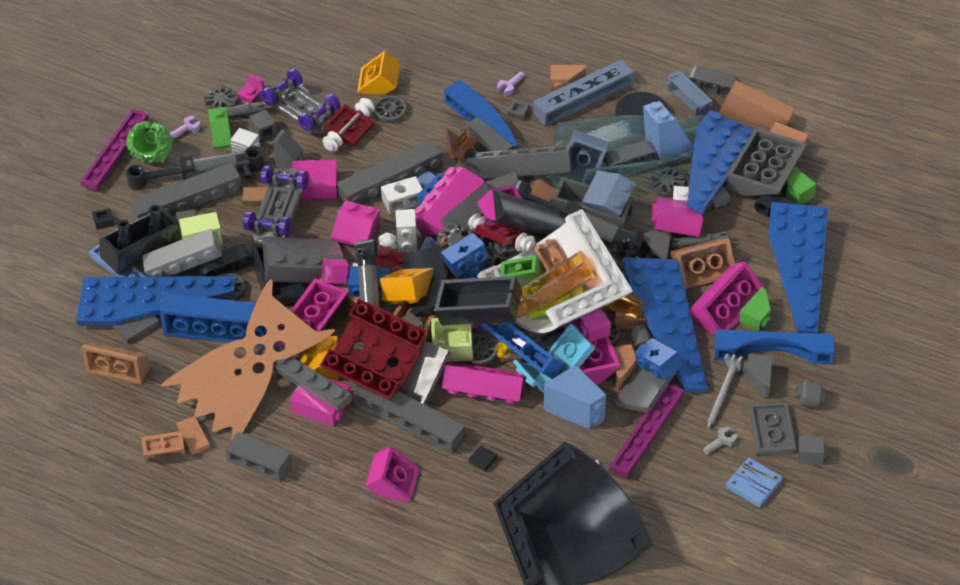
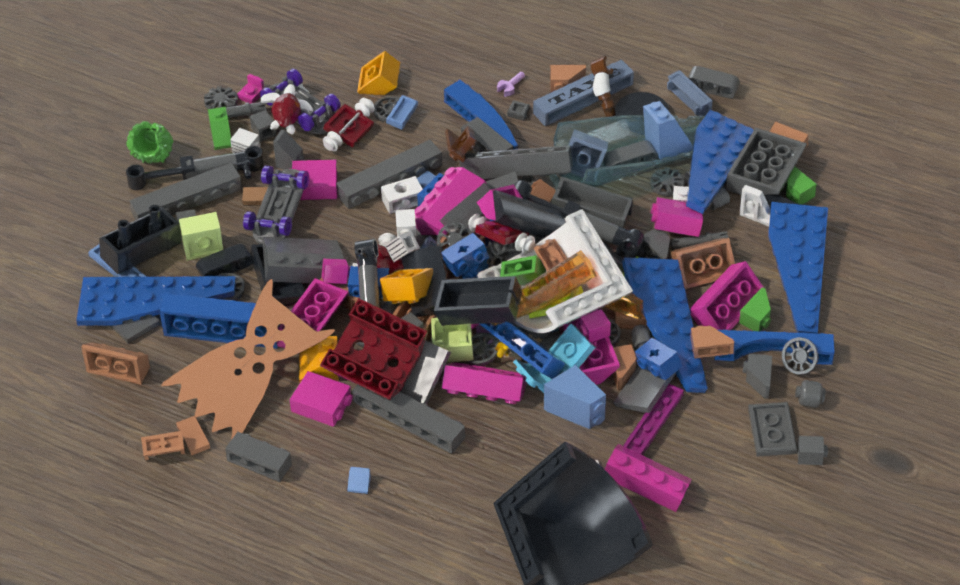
magenta plate [80,109,149,191] -> none
black tile [92,208,114,229] -> none
light grey brick [142,228,222,277] -> none
lavender bar [170,116,201,139] -> none
dark grey plate [255,345,352,411] -> none
dark pink slope [331,201,380,246] -> none
dark pink slope [365,446,420,502] -> none
black tile [469,445,497,472] -> none
sand blue slope [581,170,636,217] -> none
light grey bar [703,427,737,455] -> none
light grey piece [707,354,743,429] -> none
nougat slope [719,80,794,128] -> none
medium blue tile [725,457,783,508] -> none
none -> dark red animal [261,84,313,134]
none -> medium blue slope [347,467,371,494]
none -> white brick [385,232,420,262]
none -> medium blue tile [386,95,418,130]
none -> reddish brown piece [591,55,615,118]
none -> dark pink slope [605,444,692,512]
none -> nougat slope [691,326,734,358]
none -> white wing [740,185,771,226]
none -> wheel [782,337,819,374]

